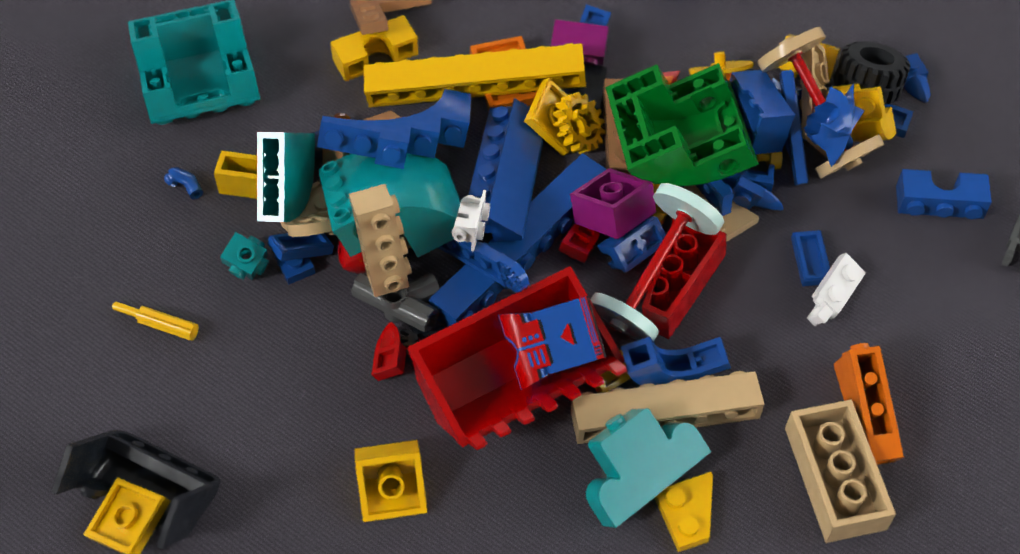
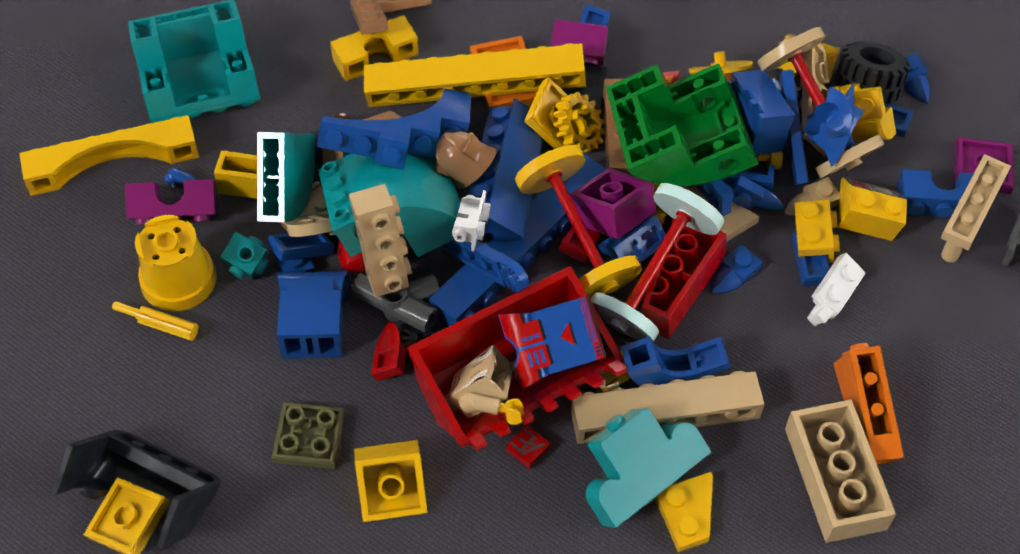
none -> yellow arch [19,115,199,196]
none -> magenta arch [125,179,219,225]
none -> yellow piece [135,215,217,312]
none -> olive tile [271,402,345,469]
none -> blue piece [276,271,351,359]
none -> medium nougat helmet [434,131,496,189]
none -> tan torso [444,345,525,425]
none -> red tile [506,425,551,469]
none -> yellow piece [515,145,643,299]
none -> blue plate [710,244,763,294]
none -> tan plate [785,177,840,216]
none -> yellow bracket [794,200,840,263]
none -> yellow slope [837,177,907,241]
none -> tan piece [941,154,1011,263]
none -> magenta tile [954,137,1014,194]

